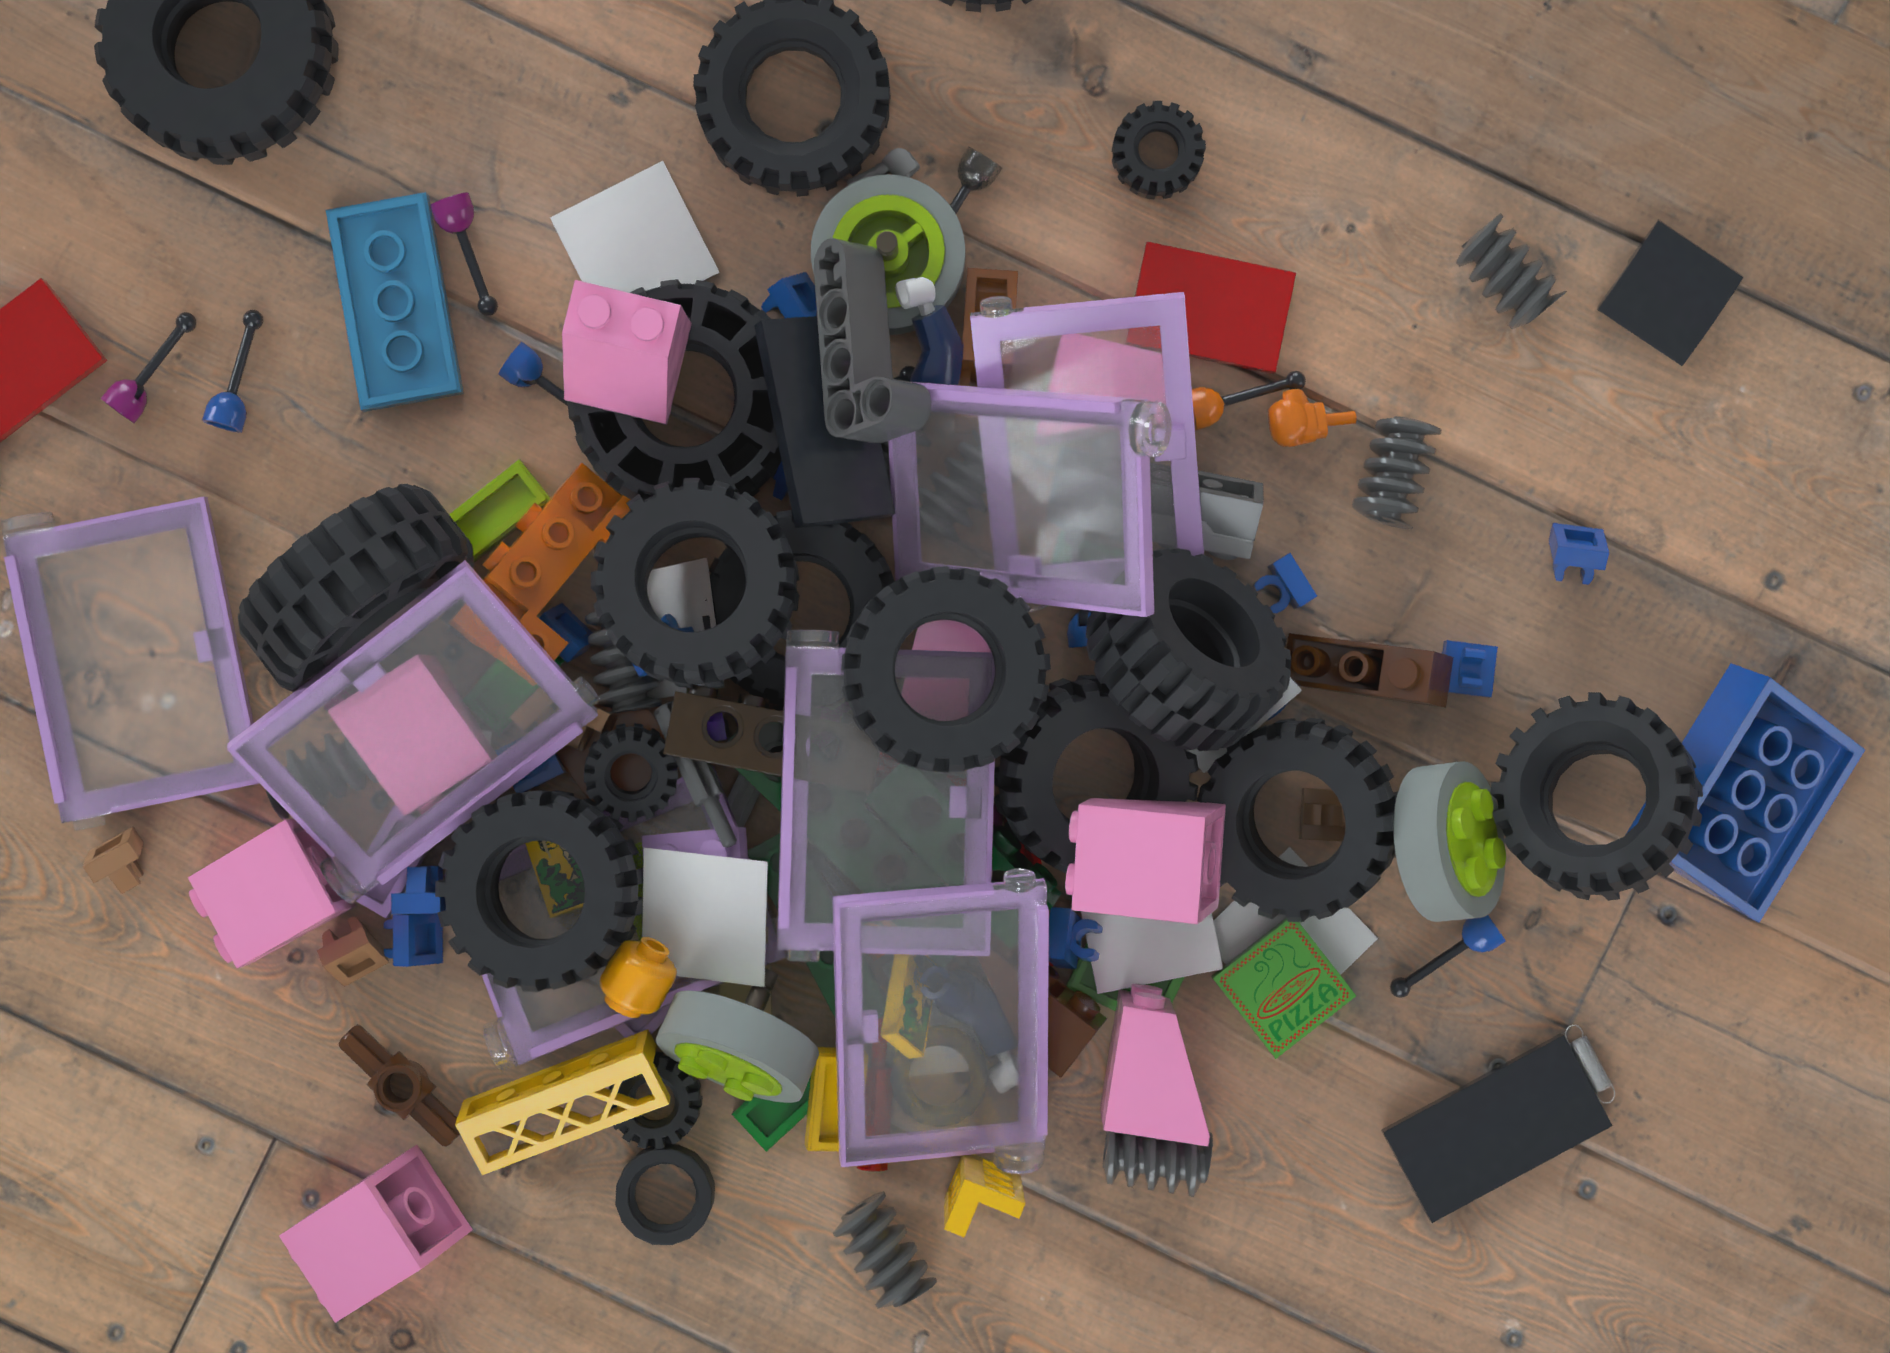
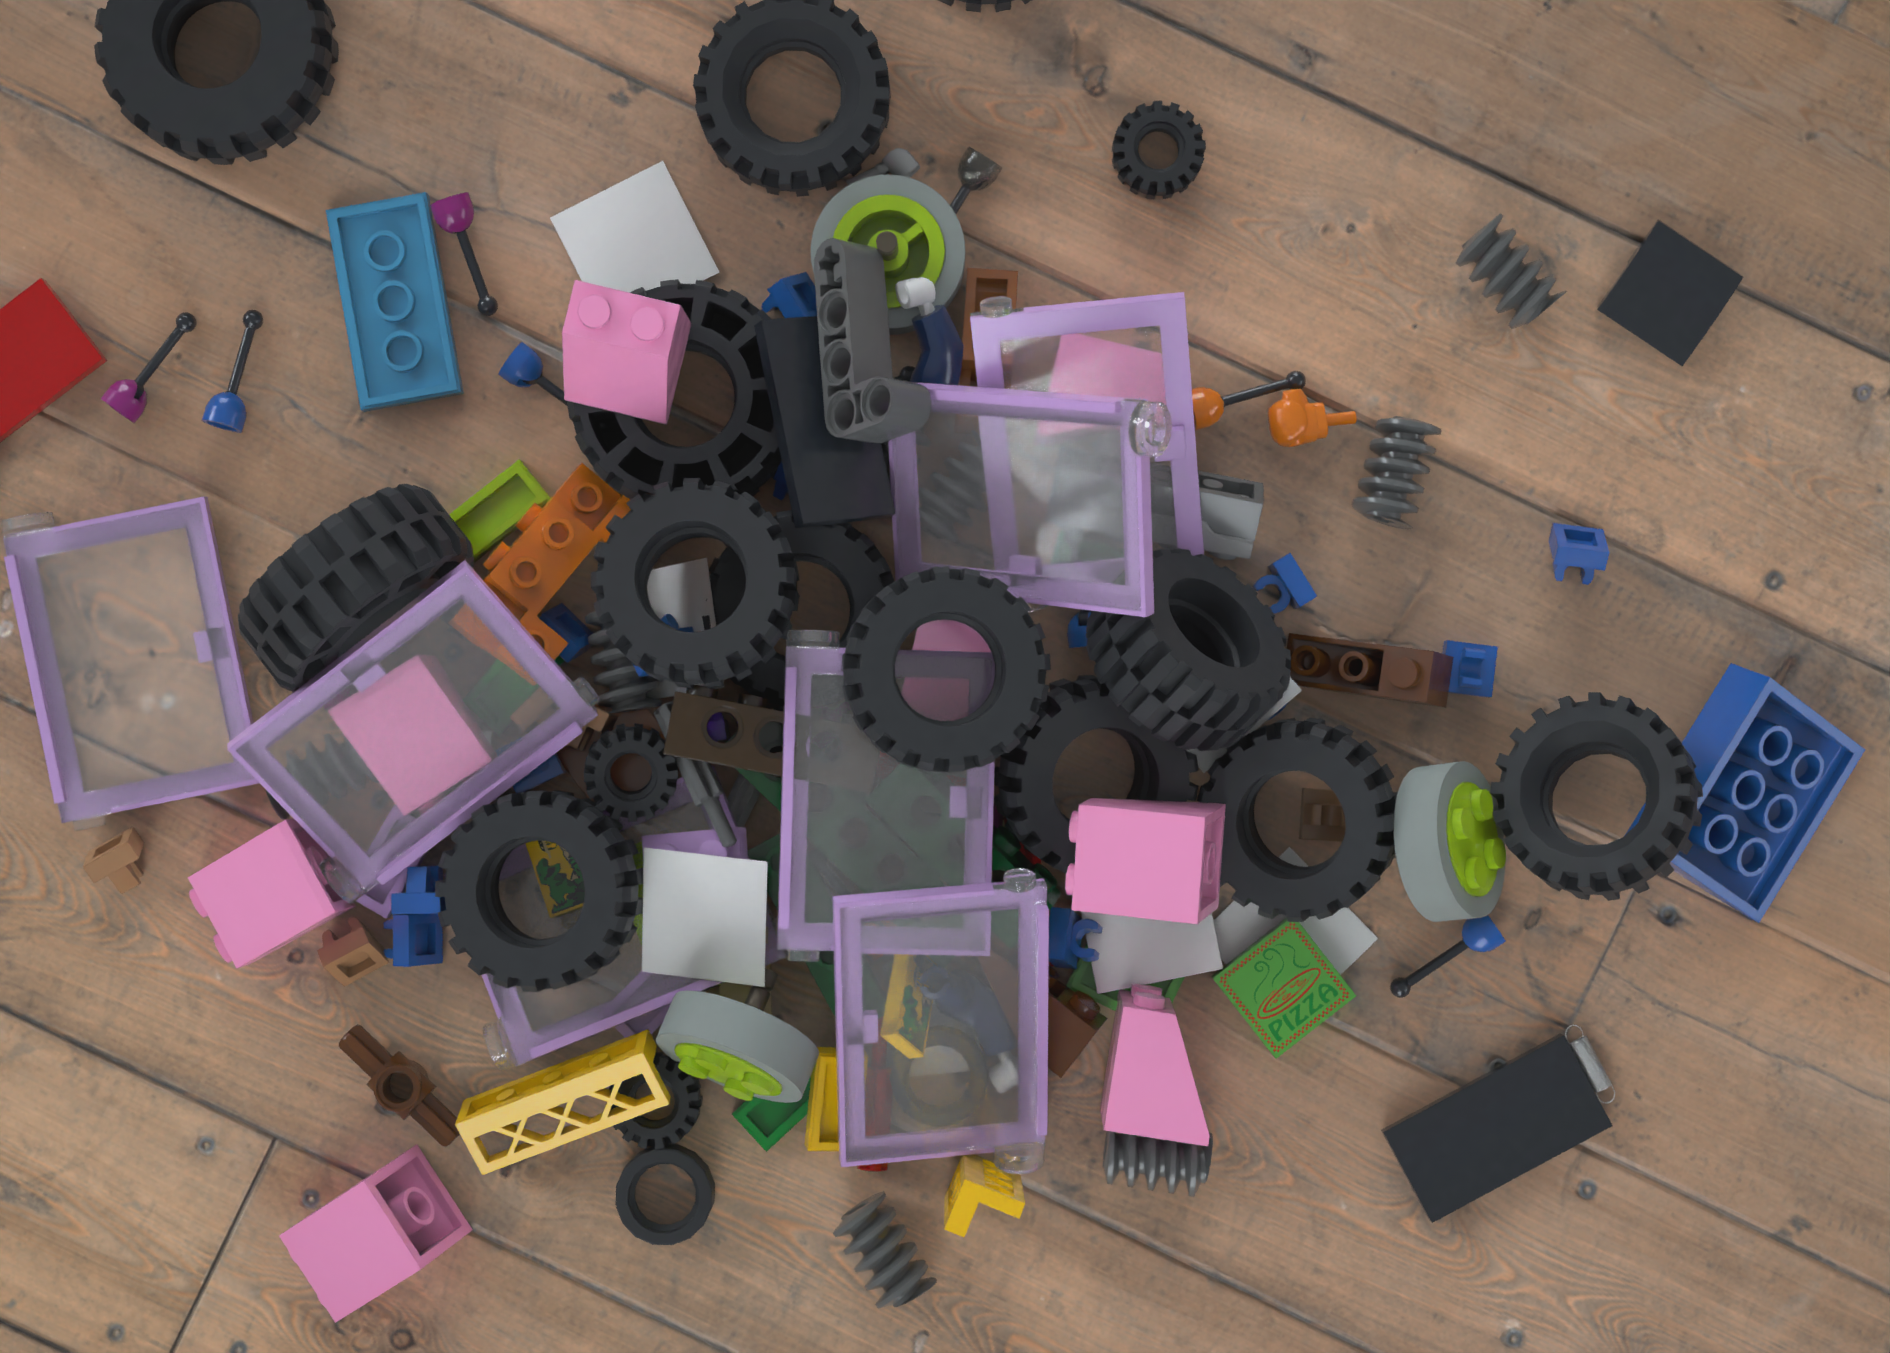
light orange head [599,937,677,1018] -> none
red tile [1125,241,1296,374] -> none

